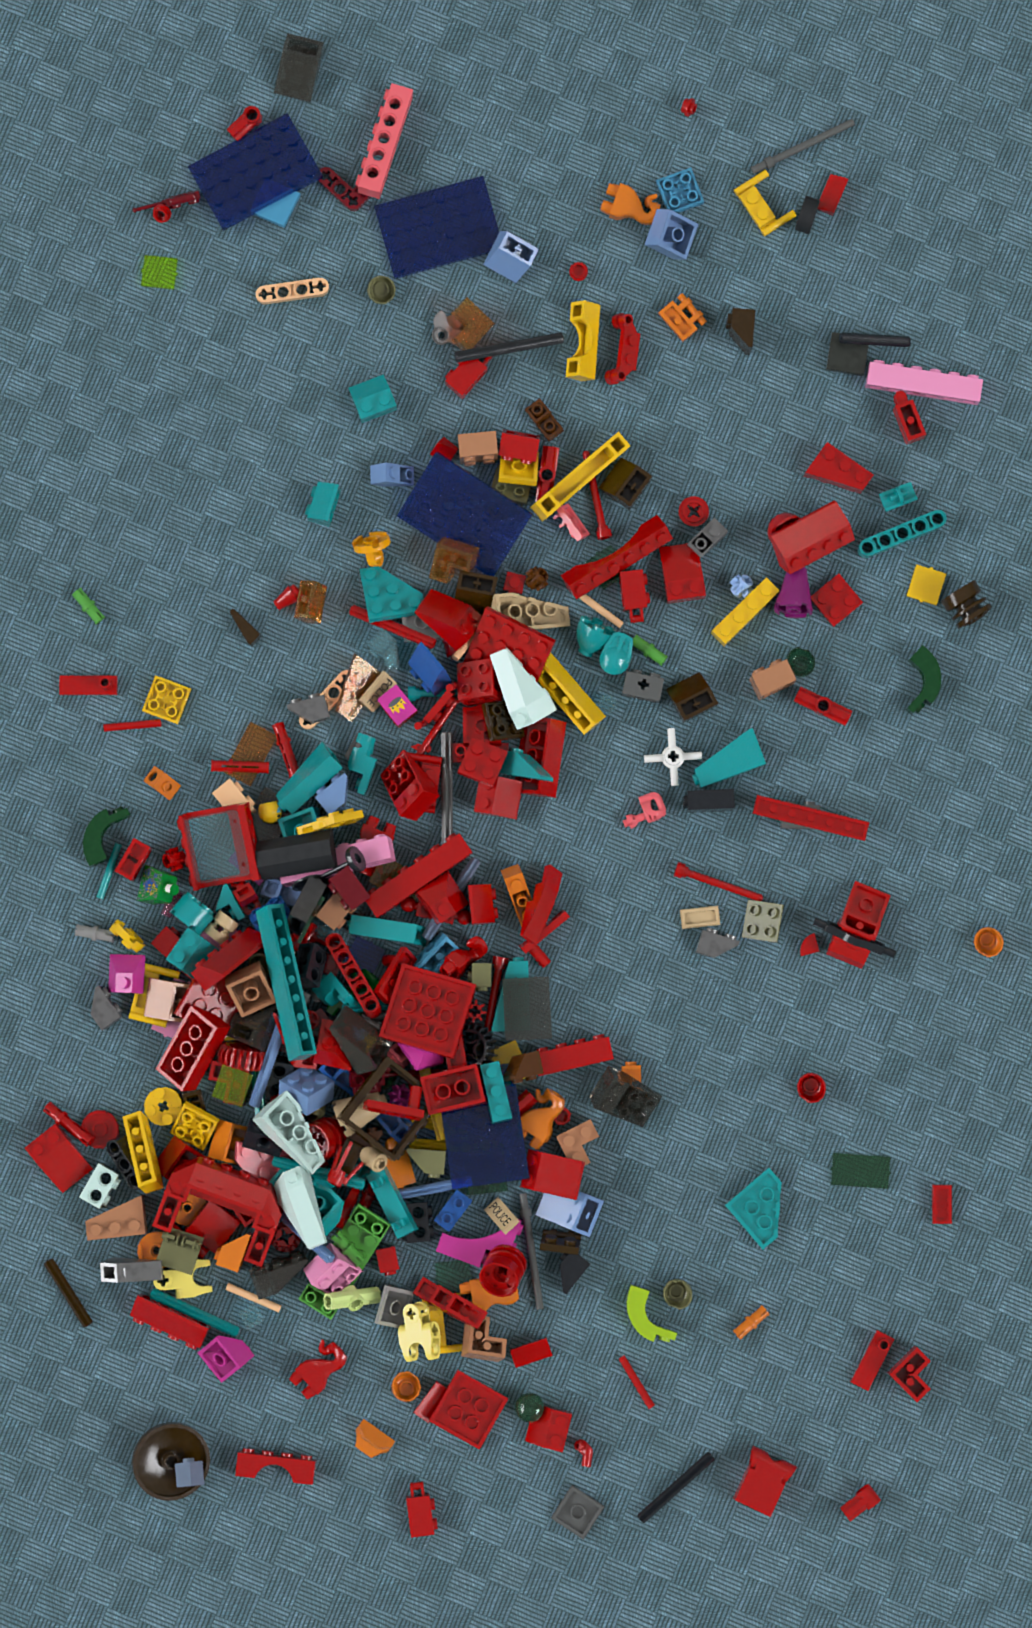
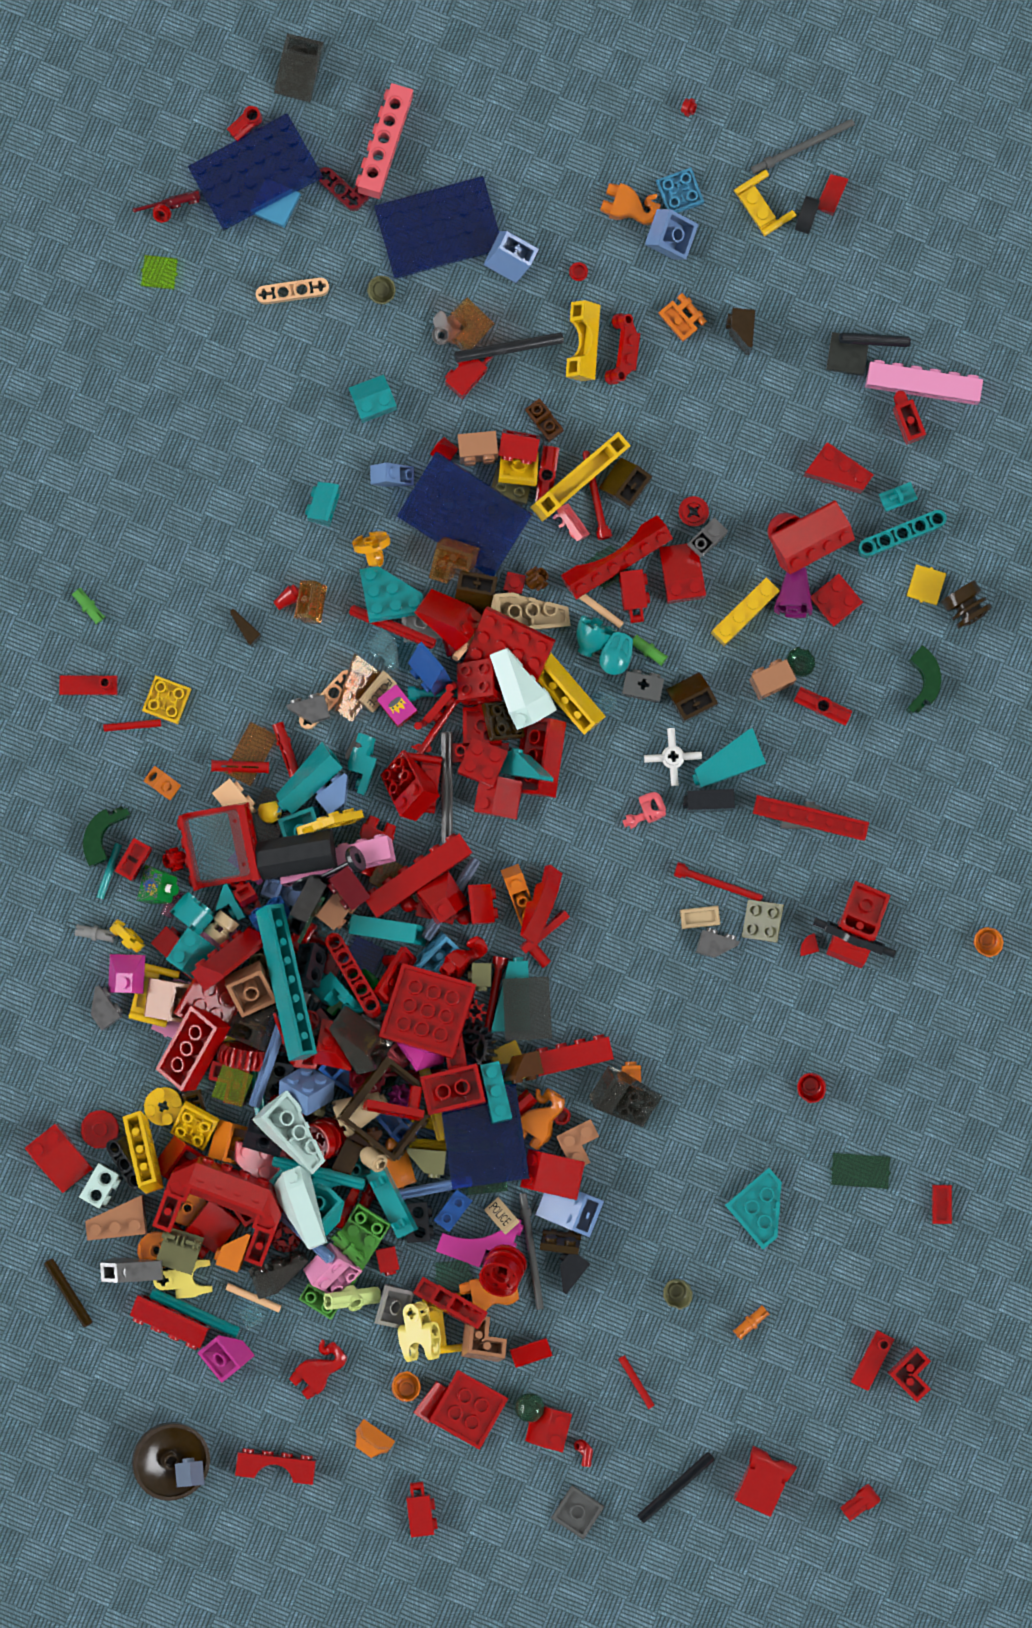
red pin [43,1102,95,1147] -> none
red plant [326,1141,364,1188] -> none
lime arch [626,1284,677,1343] -> none
light blue gear [729,574,754,598] -> none

